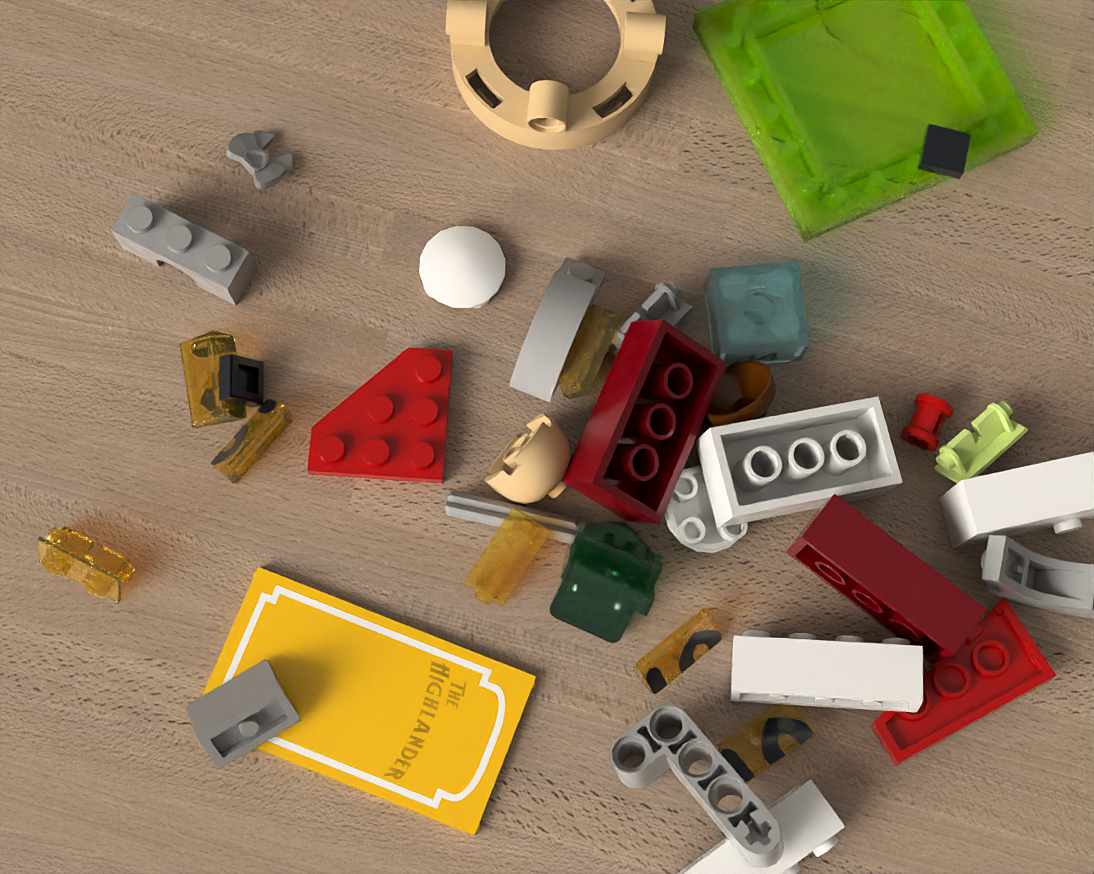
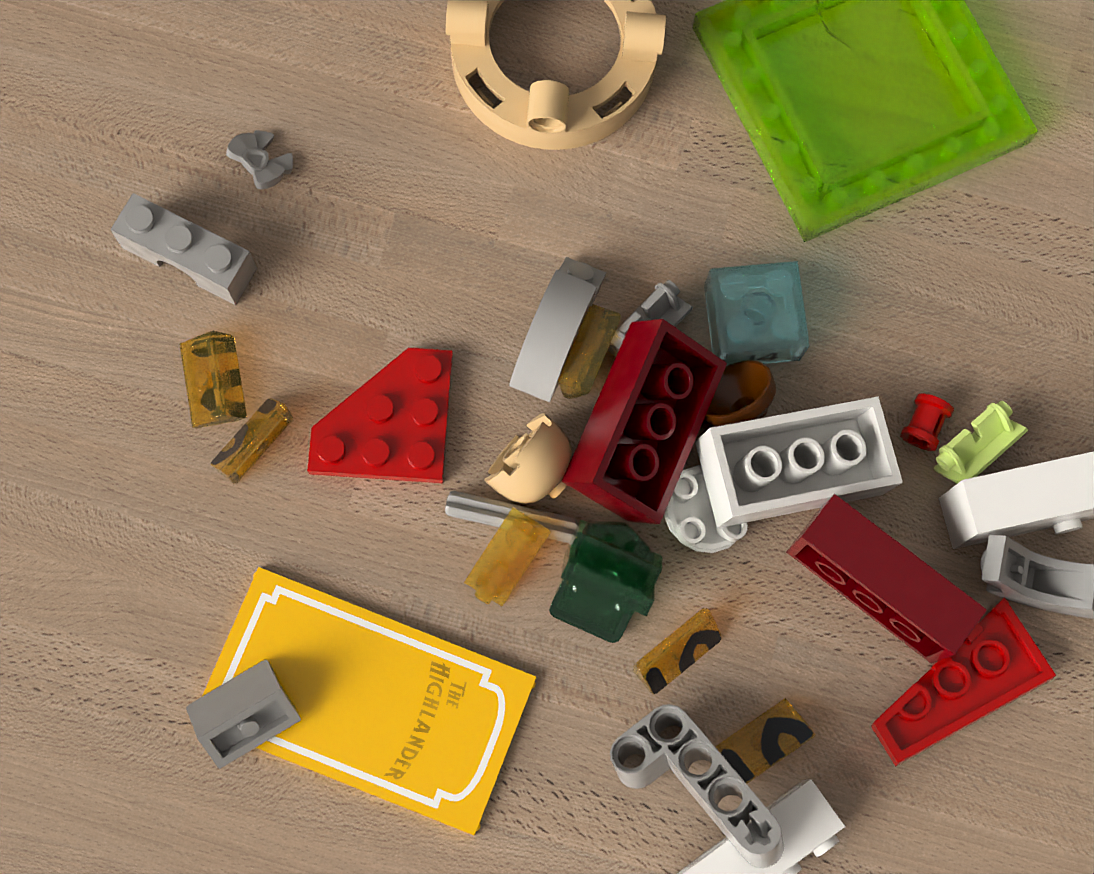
clear yellow hinge [37,526,136,603] -> none
black tile [219,354,264,408] -> none
white dish [419,226,506,308] -> none
white brick [730,630,923,712] -> none
black tile [917,124,971,179] -> none

